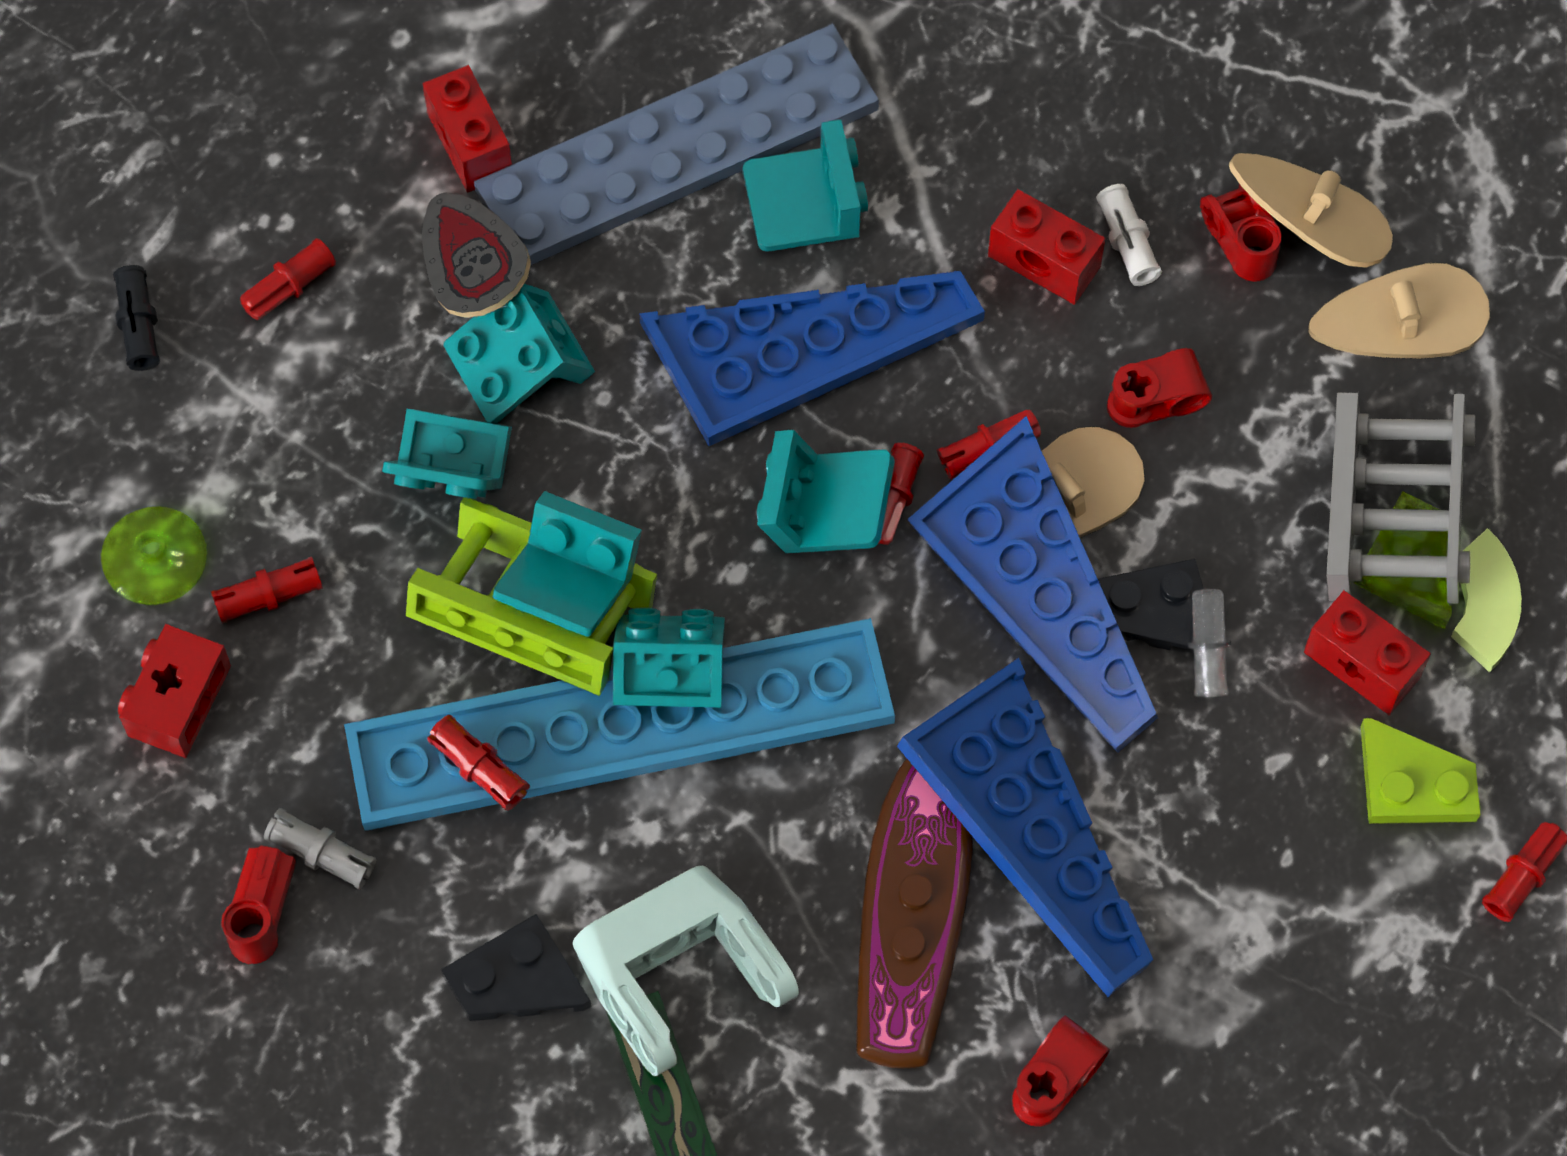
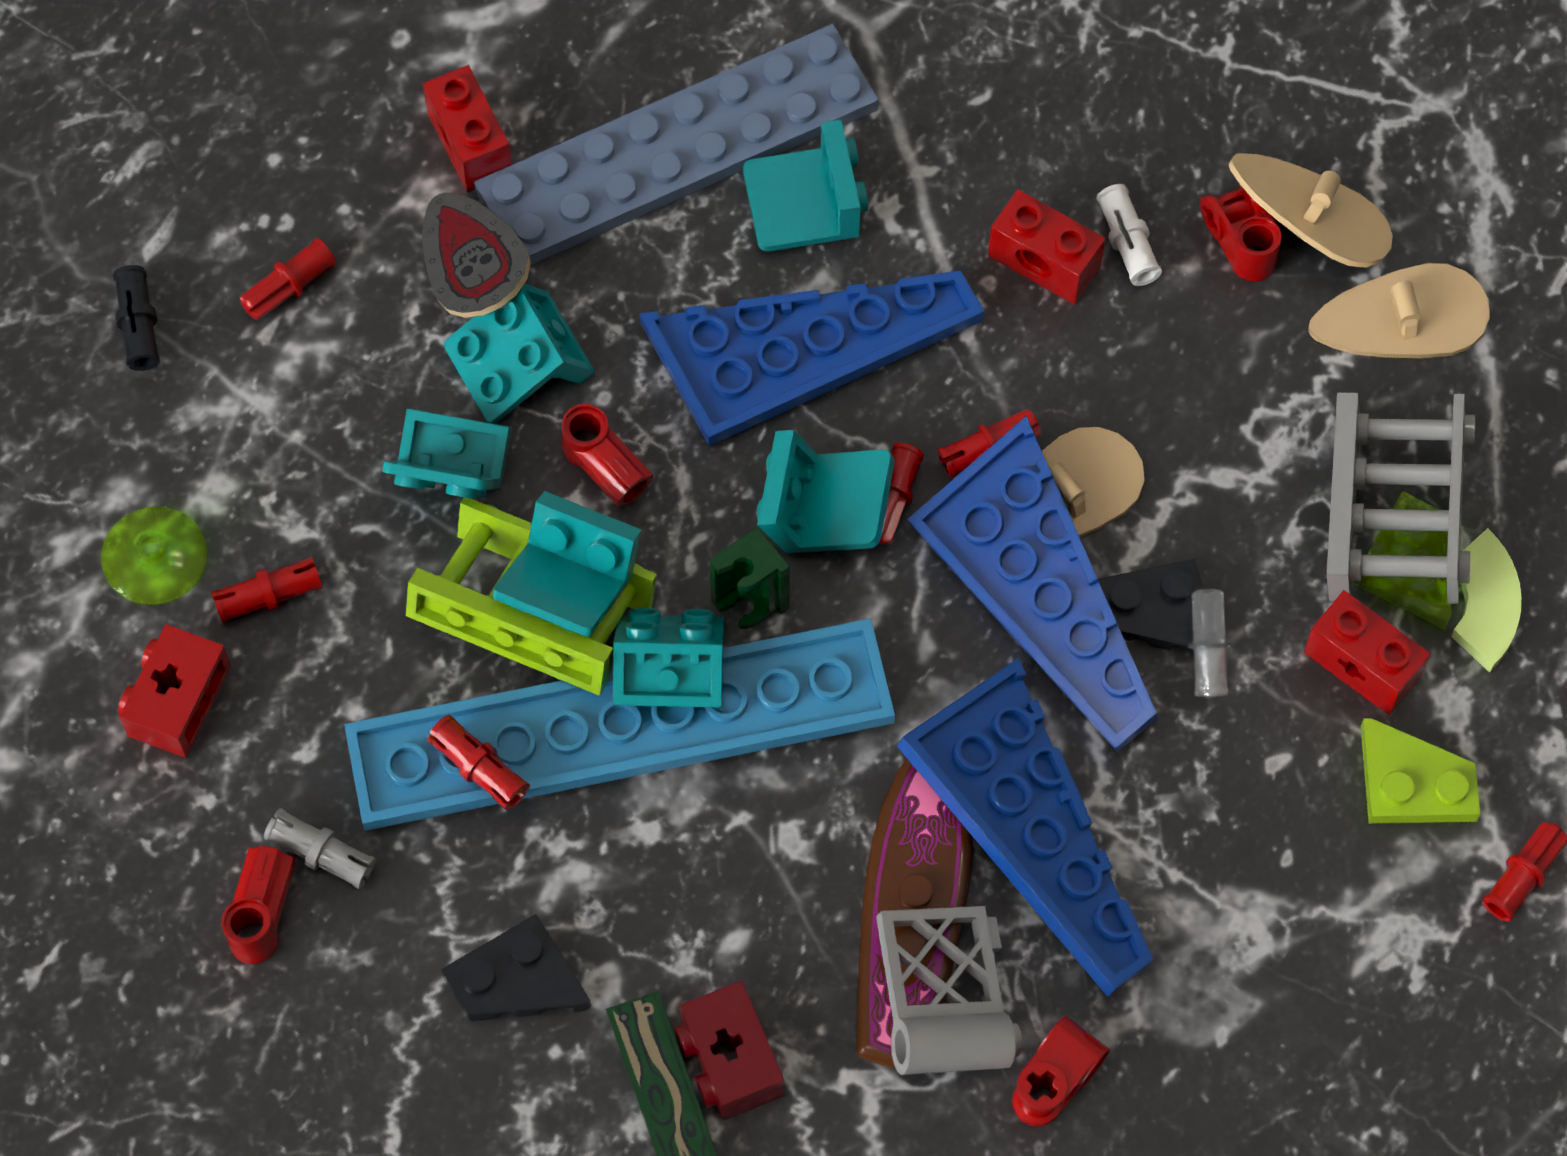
light aqua connector [572,865,799,1076] -> none
red piece [1107,348,1212,428] -> none
none -> red piece [561,404,653,508]
none -> dark red brick [674,980,785,1121]
none -> dark green hinge [709,527,790,629]
none -> light grey piece [876,906,1022,1075]

